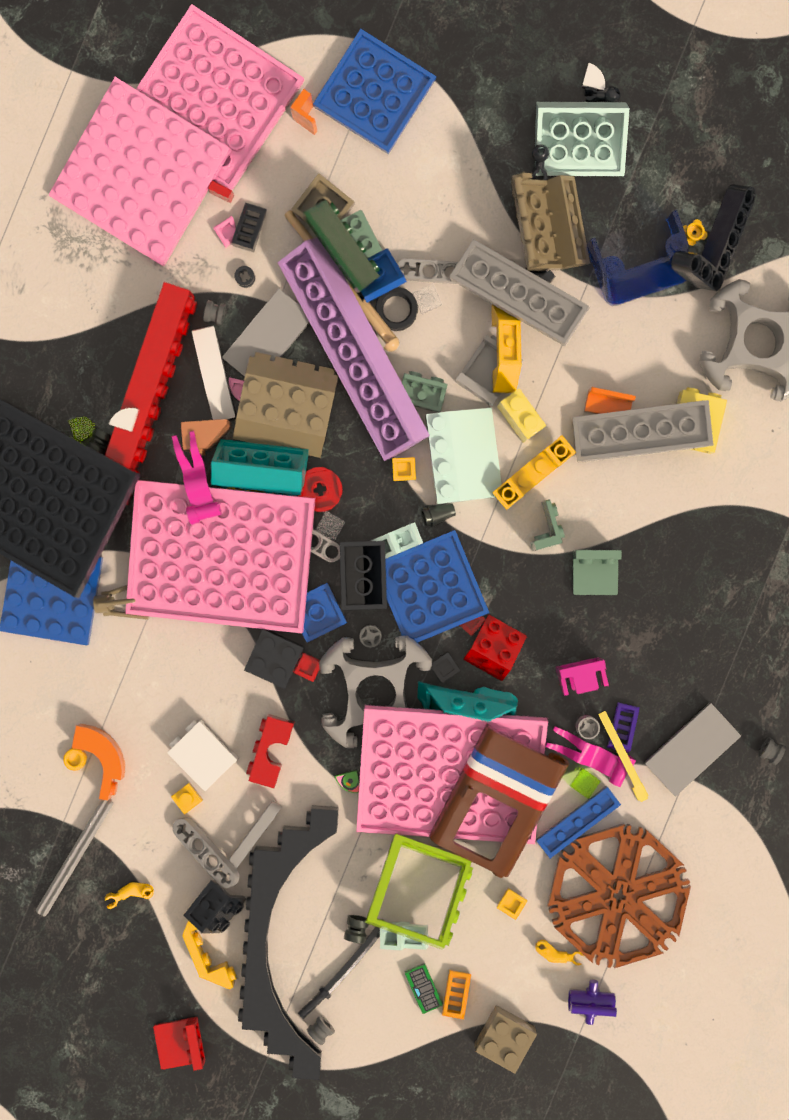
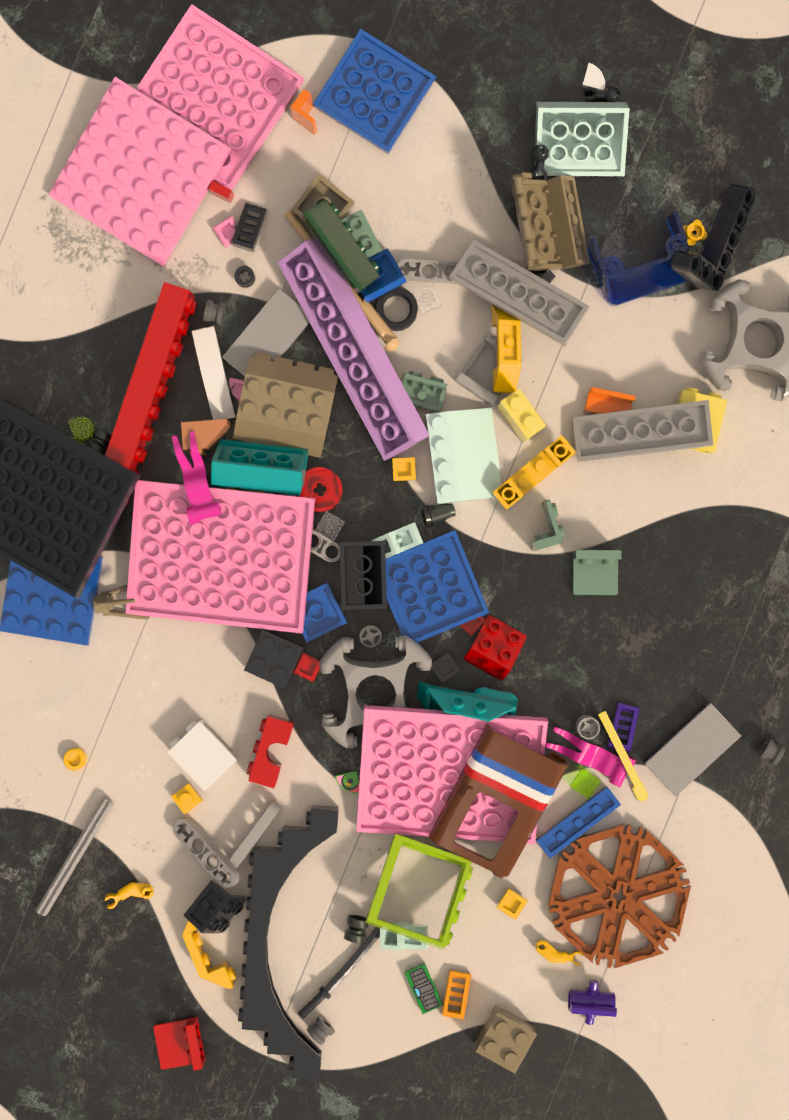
orange arch [72,724,125,801] -> none
white tile [109,408,139,432] -> none
dark pink panel [555,657,609,696] -> none

